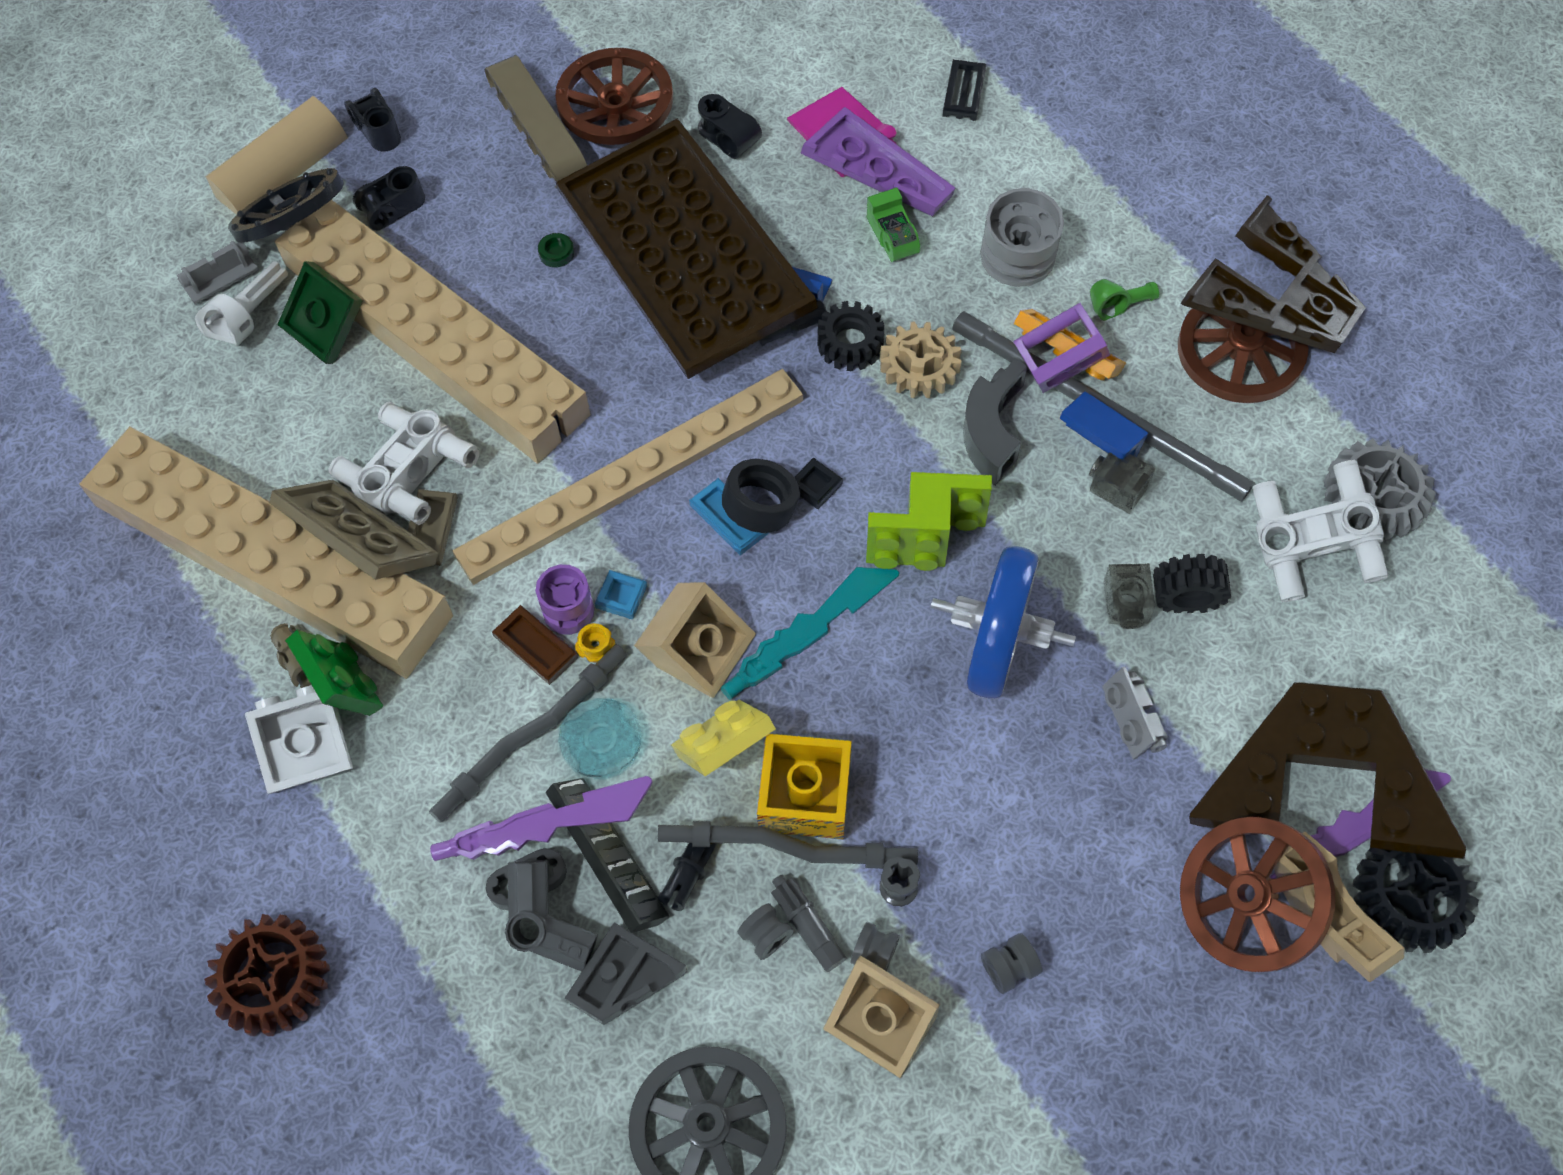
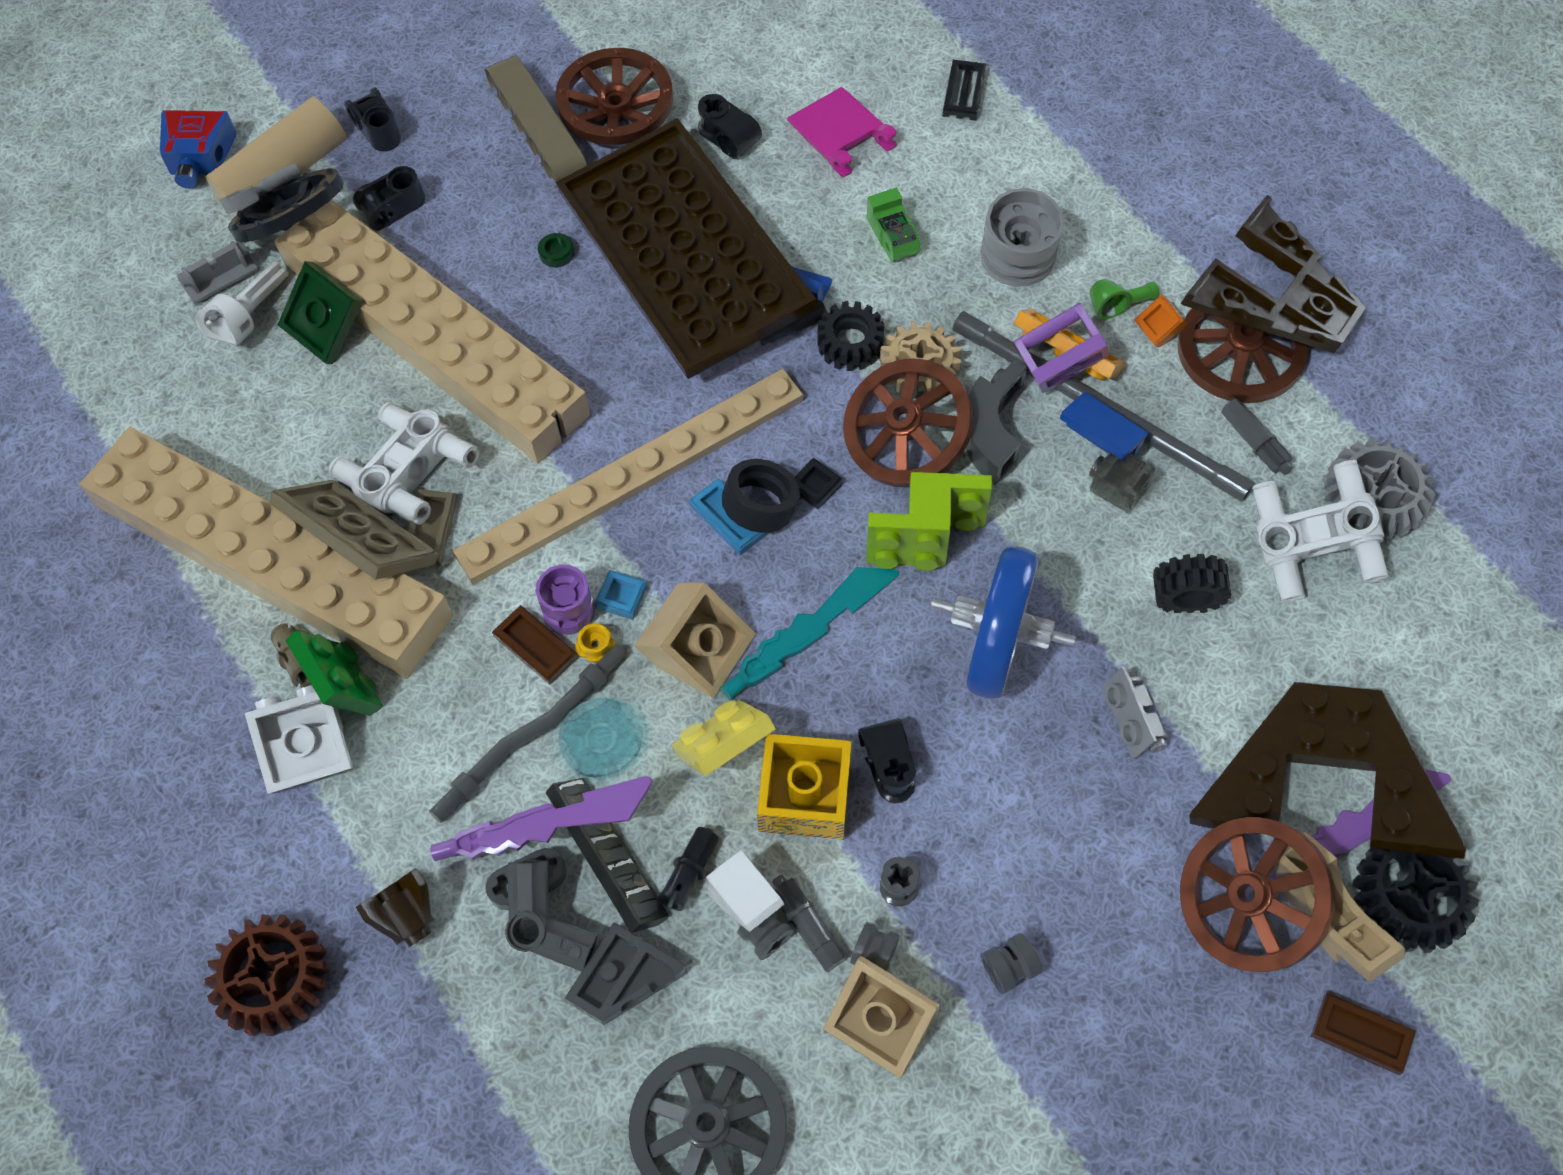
dark grey bar [658,821,918,869] -> none
medium lavender wing [801,107,956,216] -> none
clear smoke brick [1103,563,1155,629] -> none
none -> blue torso [160,110,237,189]
none -> light grey piece [220,163,300,214]
none -> dark brown brick [356,868,434,947]
none -> white slope [706,850,784,932]
none -> copper wheel [843,358,973,487]
none -> black piece [858,718,916,804]
none -> orange tile [1134,294,1188,348]
none -> dark grey piece [1221,398,1293,475]
none -> reddish brown tile [1311,993,1416,1075]

